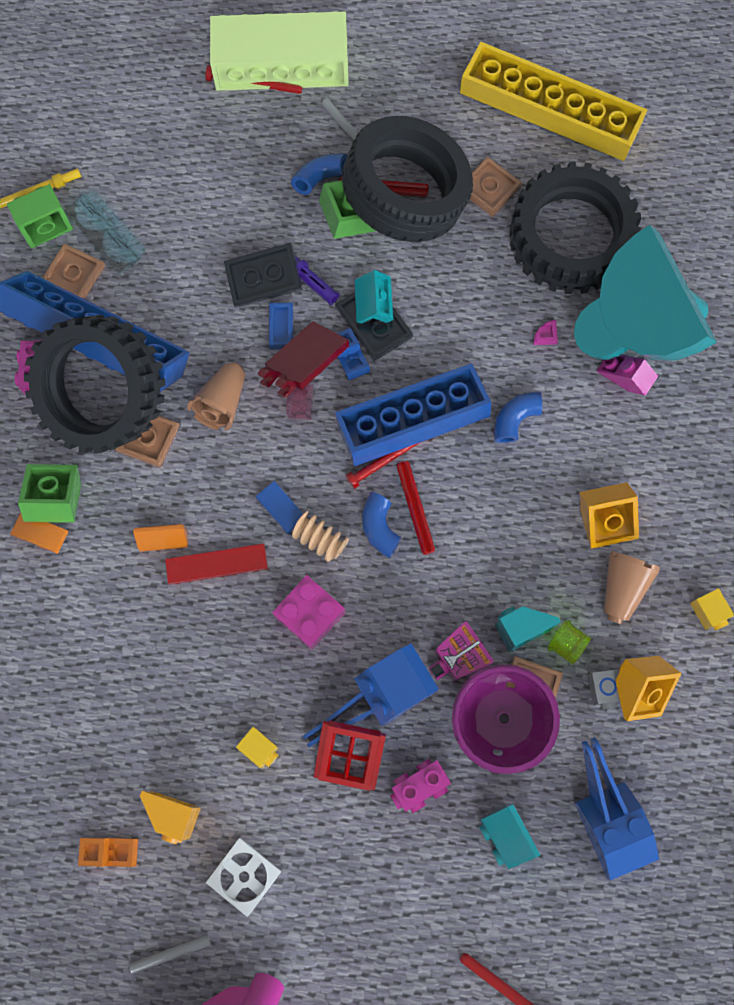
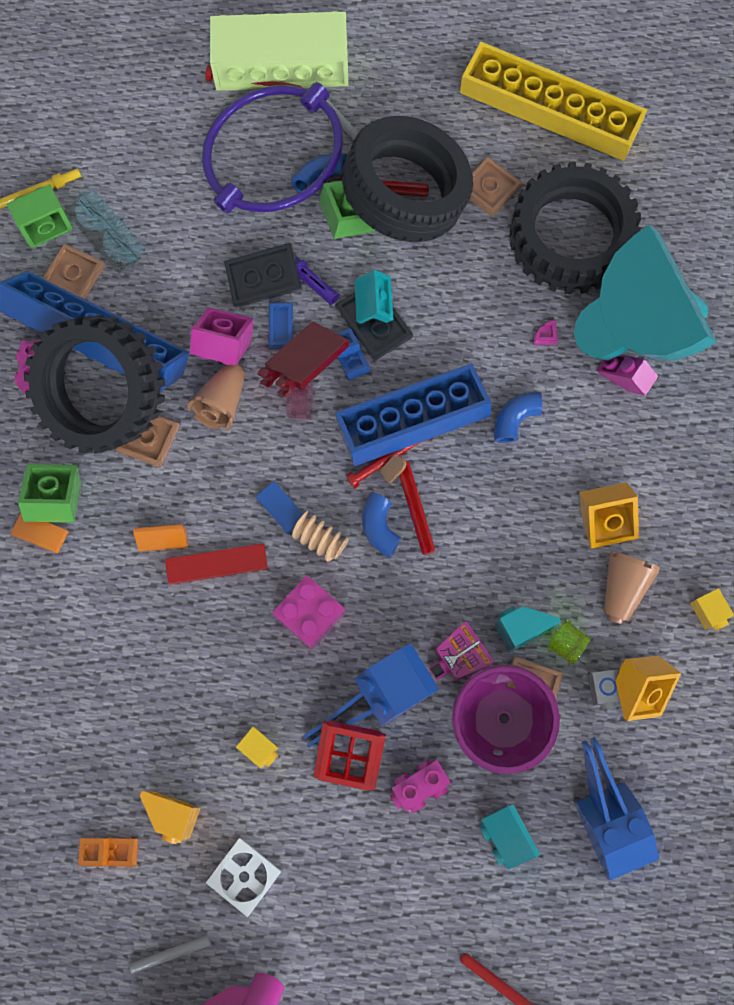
none -> dark pink brick [190,307,254,366]
none -> dark purple piece [202,82,343,214]
none -> medium nougat piece [380,455,406,484]

